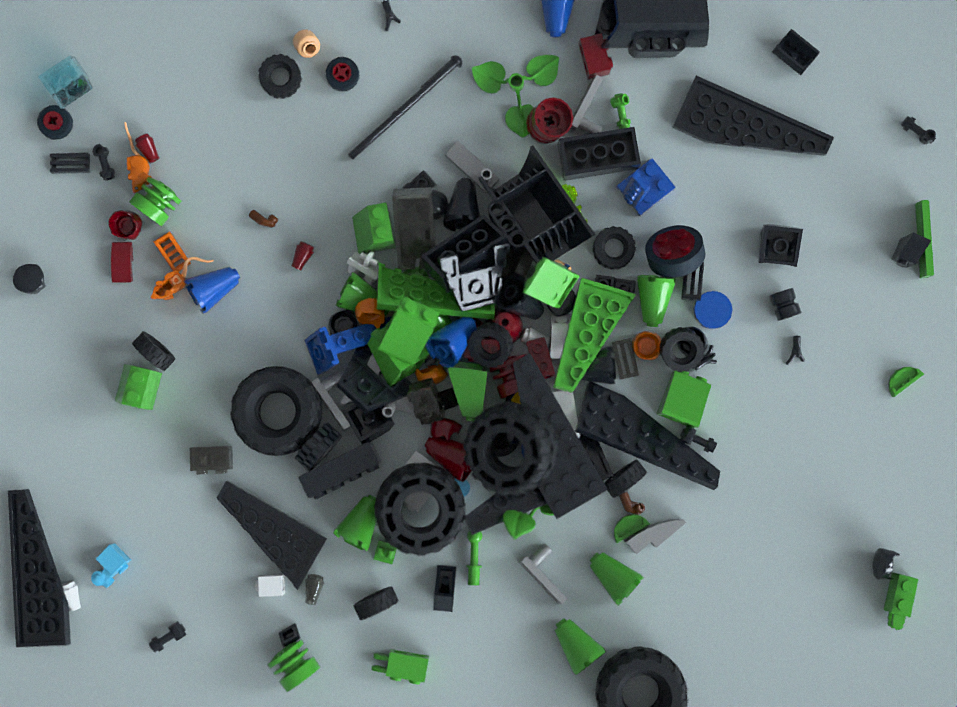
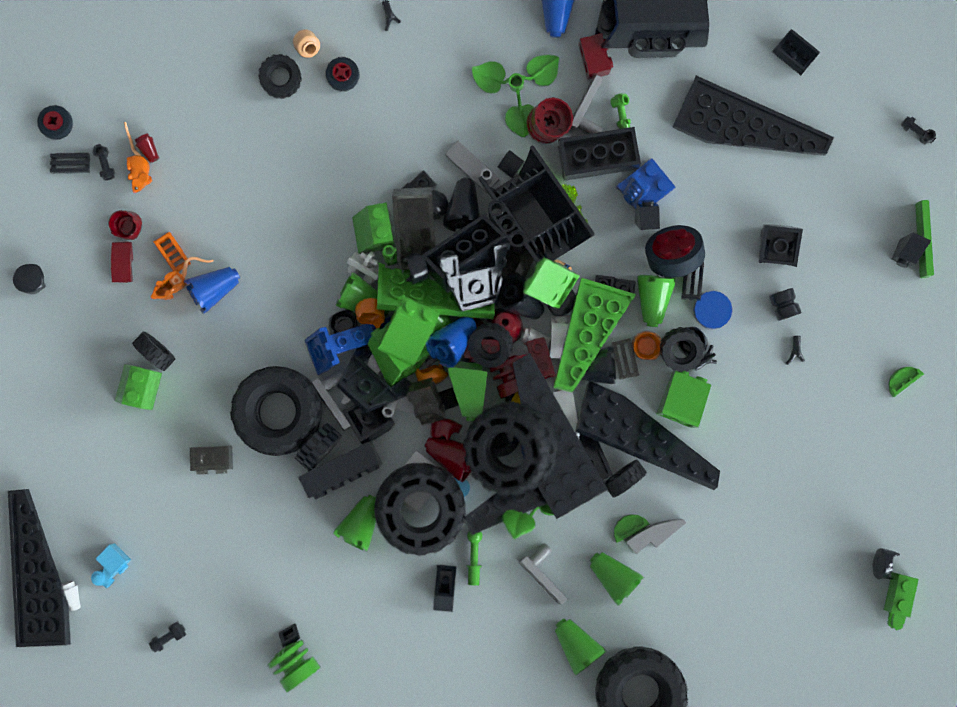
clear light blue slope [38,56,94,109] -> none
bright green wheel [129,177,181,227] -> none
black wing [217,481,327,590] -> none
reddish brown arm [249,210,278,228] -> none
white brick [255,574,285,597] -> none
dark red cone [291,241,314,271] -> none
clear smoke cone [305,574,324,605] -> none
black bar [348,55,463,160] -> none
black tyre [353,586,399,620] -> none
bright green hinge [371,649,429,685] -> none
bright green tile [374,540,397,564] -> none
black tyre [593,226,636,270] -> none
reddish brown arm [619,492,645,515] -> none
black bar [680,426,717,453] -> none
none -> bright green bar [382,244,399,266]
none -> black hair [403,252,429,284]
none -> black slope [497,150,524,178]
none -> black slope [635,200,660,230]

